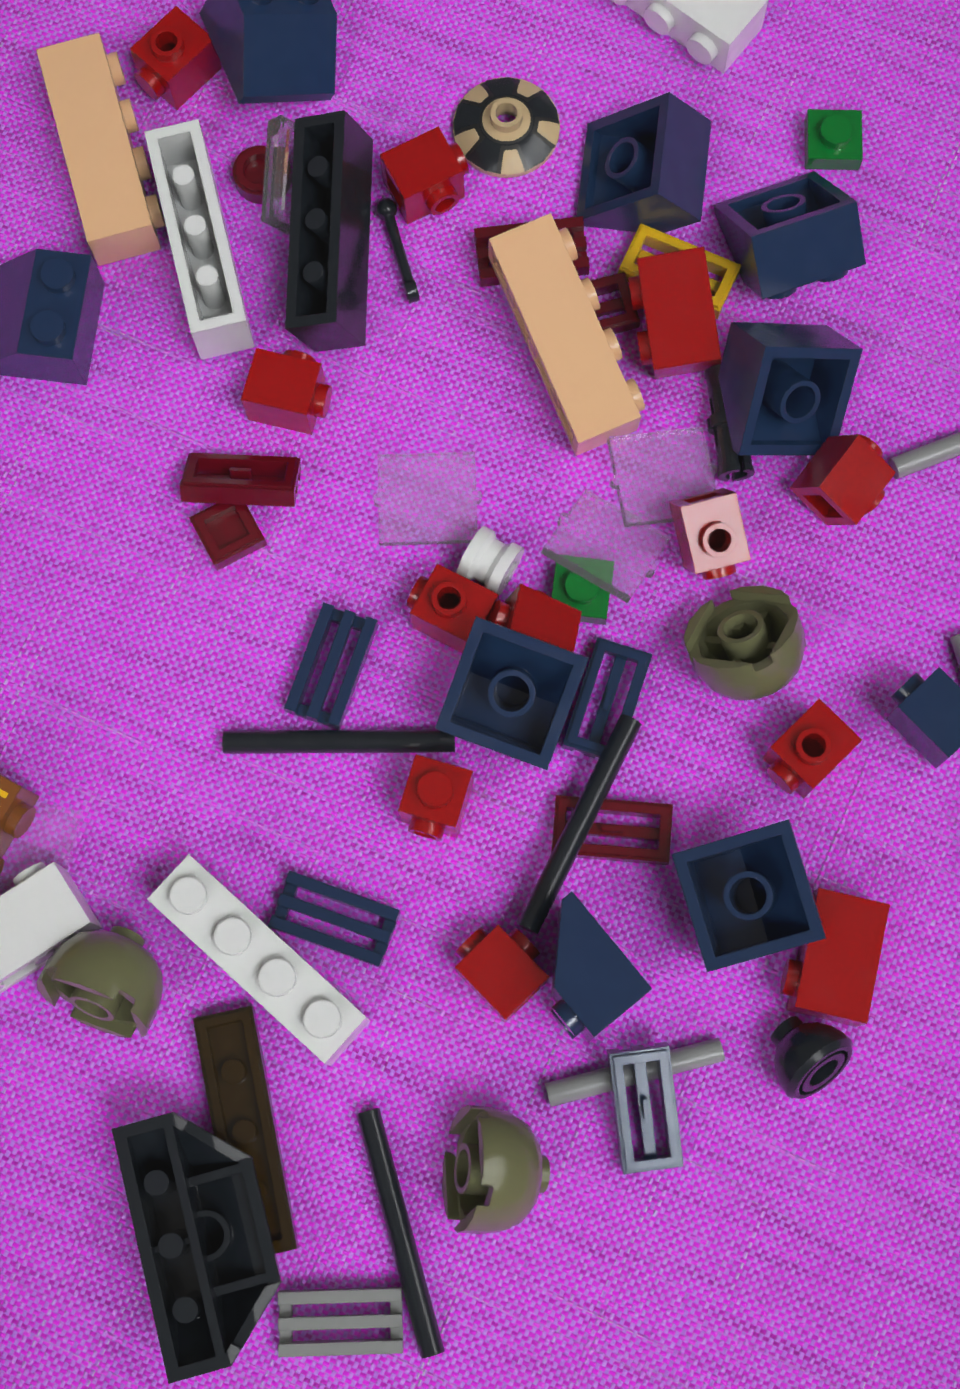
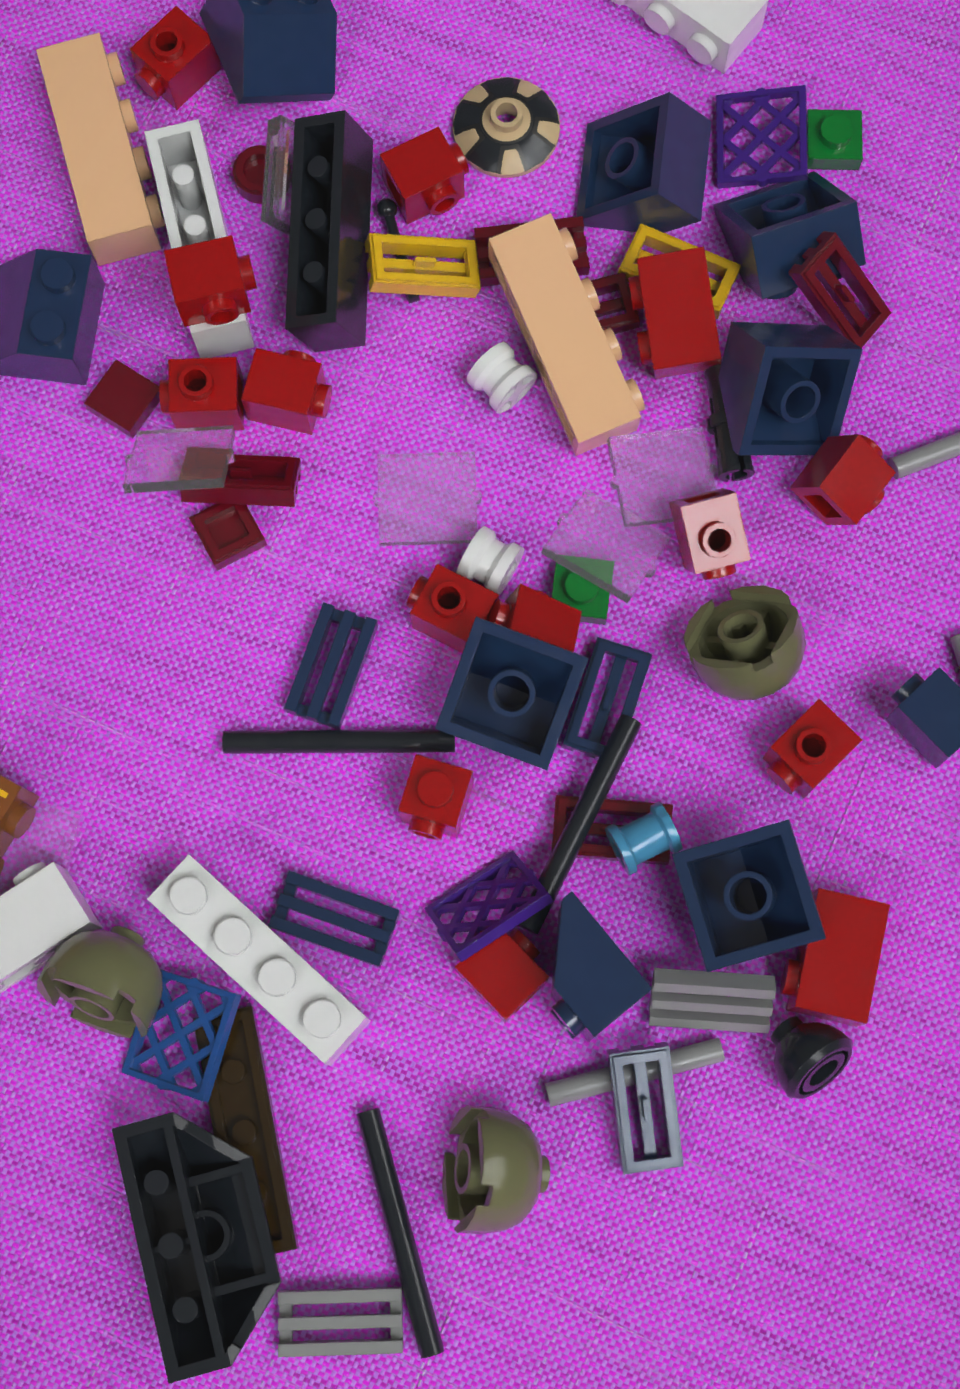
none -> dark red tile [84,360,160,438]
none -> blue window [121,969,242,1102]
none -> clear piece [122,425,235,494]
none -> red brick [159,357,244,433]
none -> red brick [164,235,257,327]
none -> yellow tile [365,233,481,298]
none -> dark purple window [424,850,554,962]
none -> white wheel [466,342,537,414]
none -> dark azure bush [605,802,683,876]
none -> light grey tile [649,968,776,1034]
none -> dark purple window [716,85,808,189]
none -> dark red tile [788,231,892,348]

